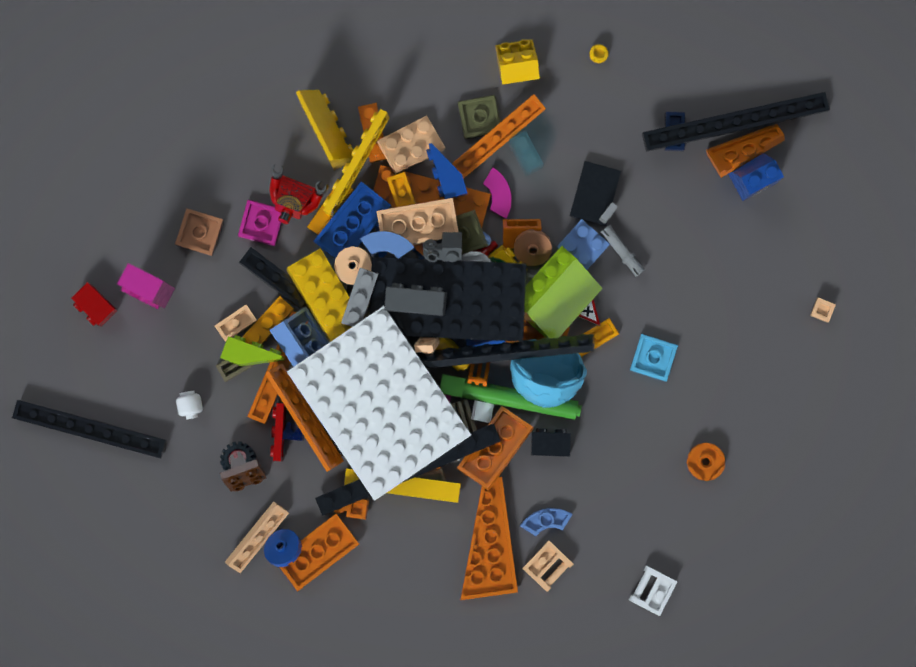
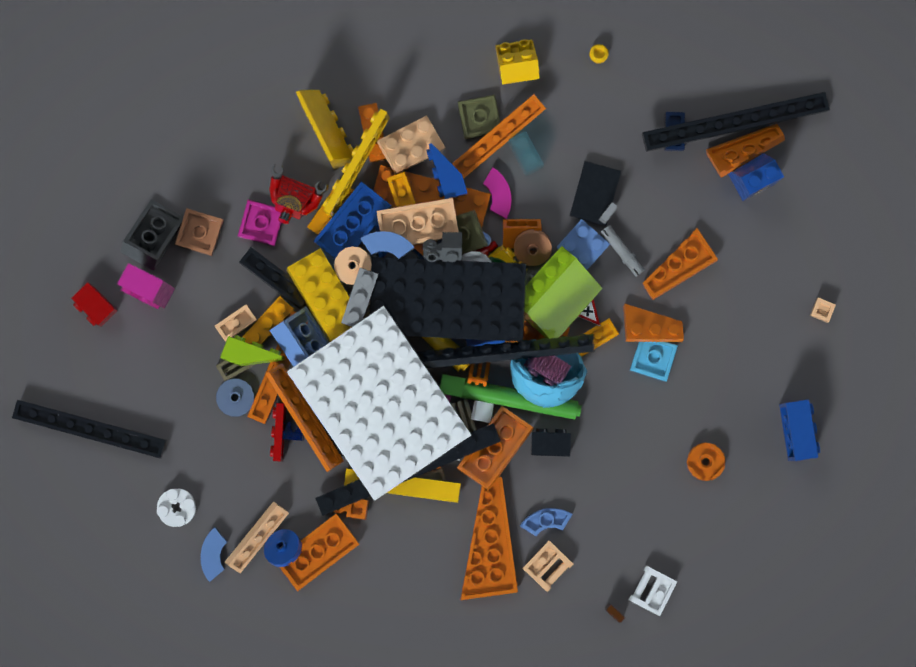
white head [176,391,203,420] -> none
reddish brown plate [220,441,267,492] -> none
dark grey brick [384,283,447,316] -> none
light nougat plate [414,337,440,354] -> none
none -> dark grey slope [121,199,183,271]
none -> white plate [157,488,196,527]
none -> medium blue tile [201,527,227,582]
none -> sand blue plate [216,379,255,417]
none -> bright pink brick [524,356,571,386]
none -> reddish brown tile [605,603,625,623]
none -> orange wing [623,304,684,342]
none -> orange wing [642,228,718,300]
none -> blue brick [779,400,820,461]

